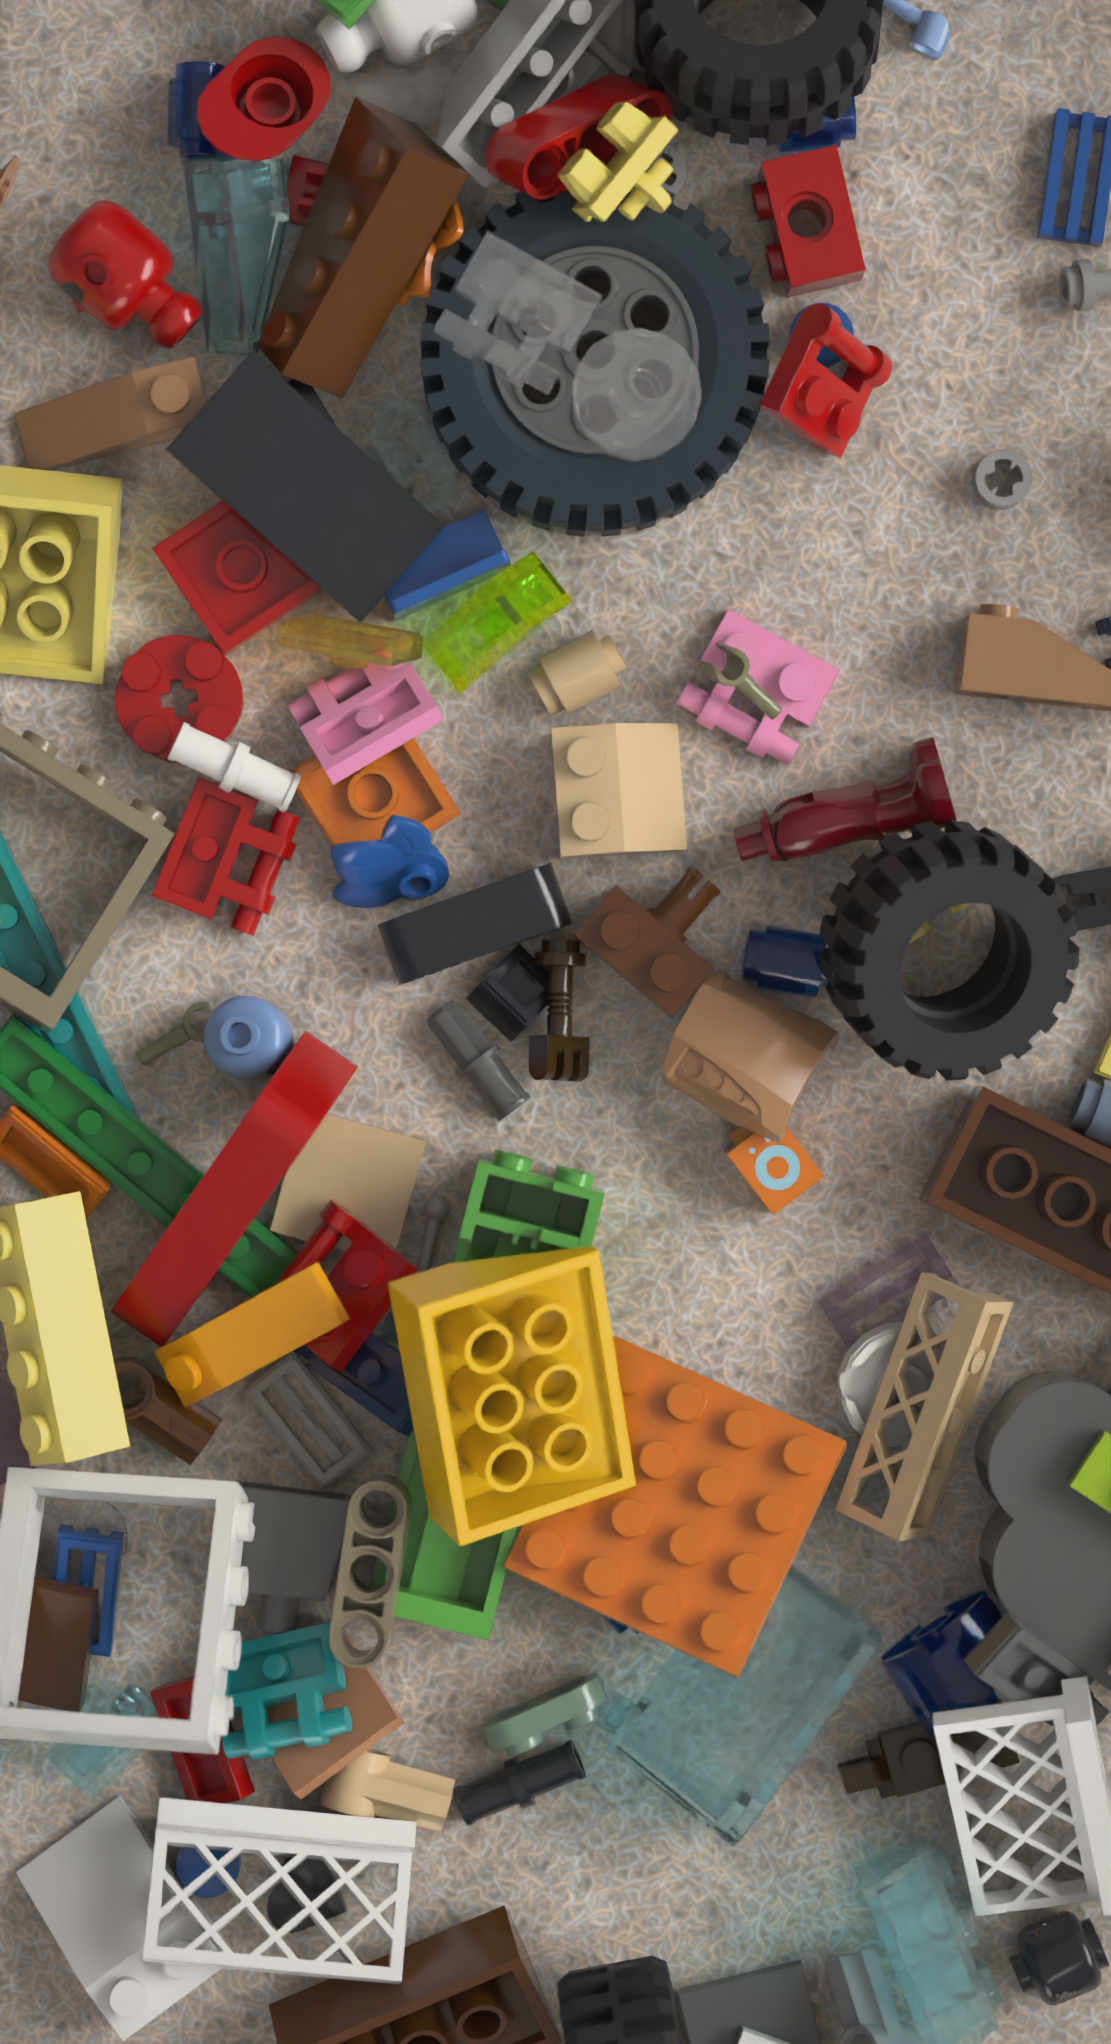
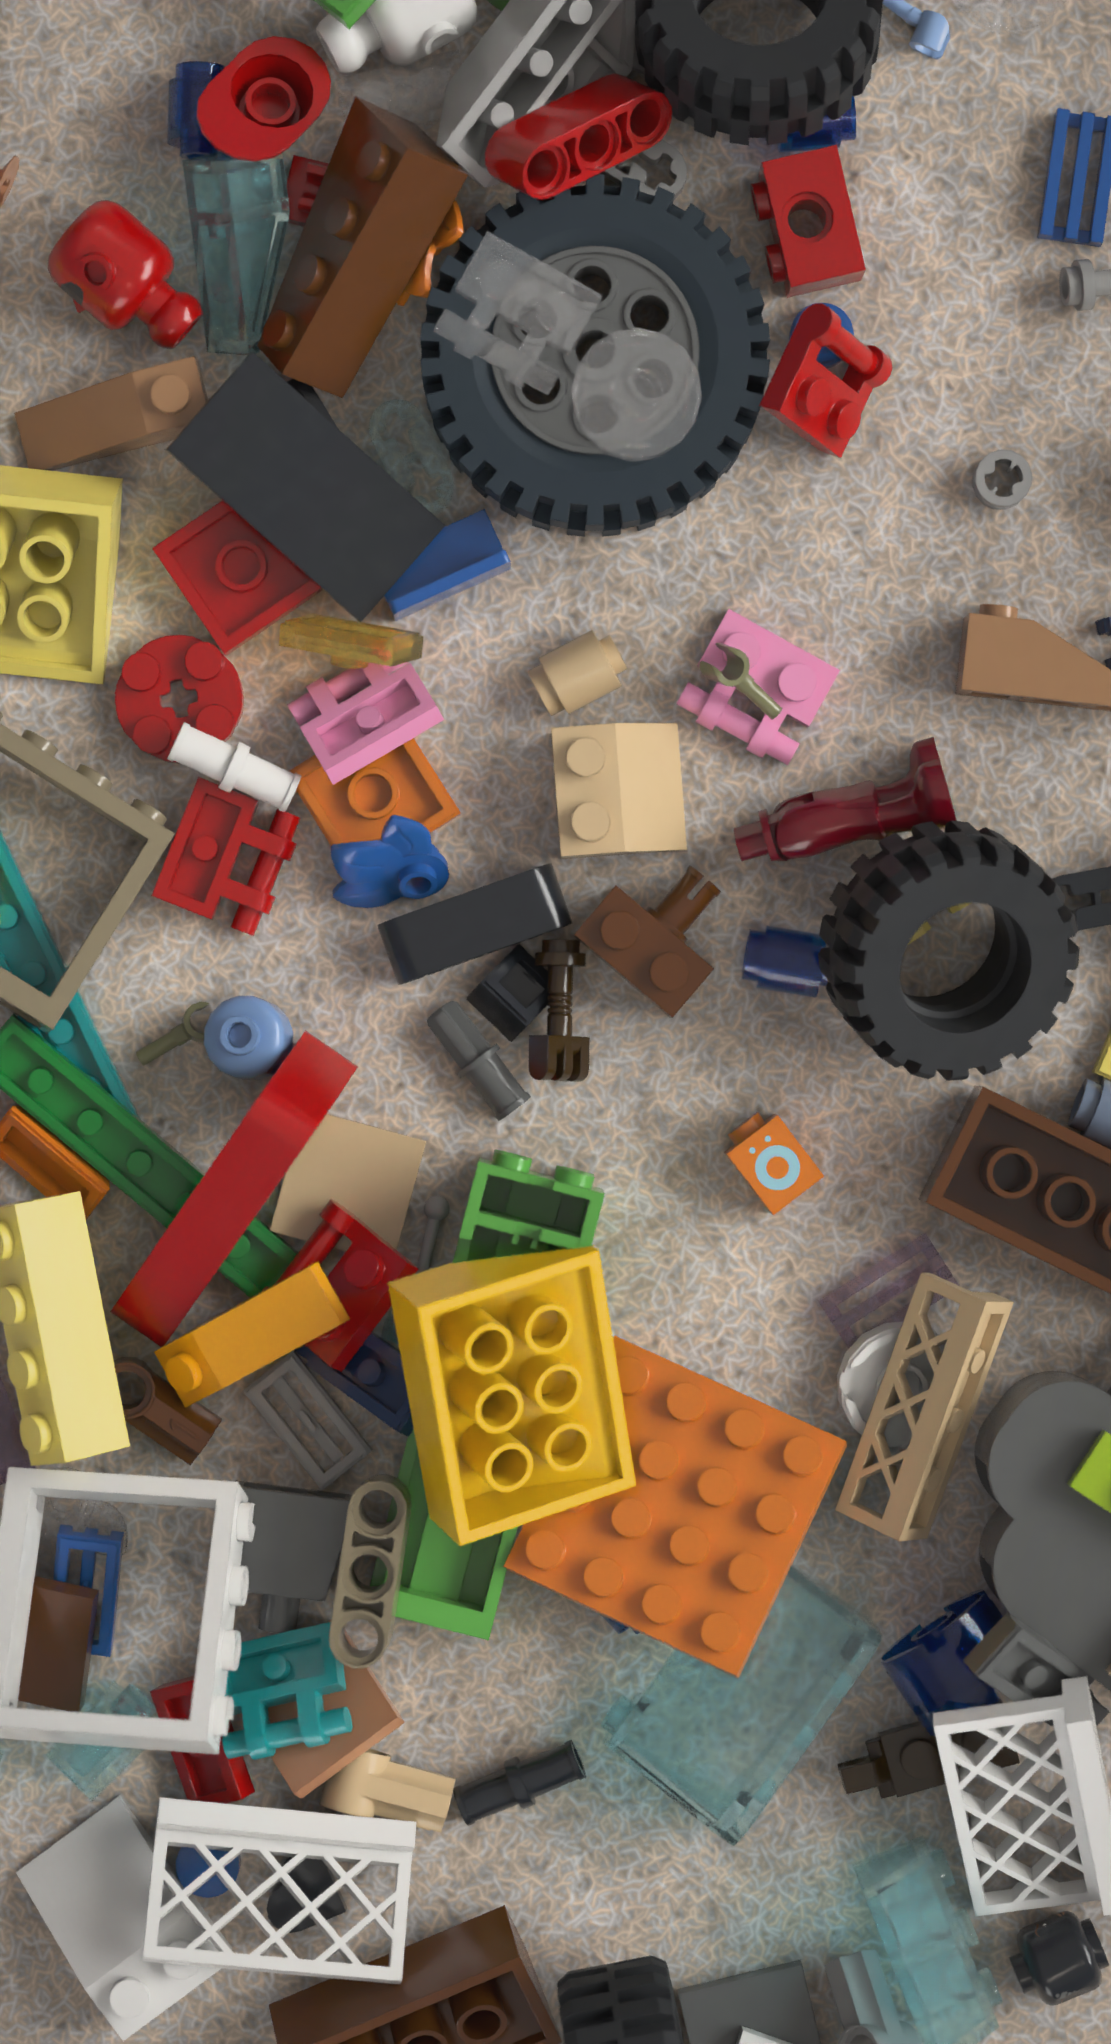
clear neon green slope [421,551,573,694] -> none
sand green plate [481,1673,608,1757] -> none
light yellow hips [557,102,678,222] -> none
medium nougat slope [661,969,839,1143] -> none

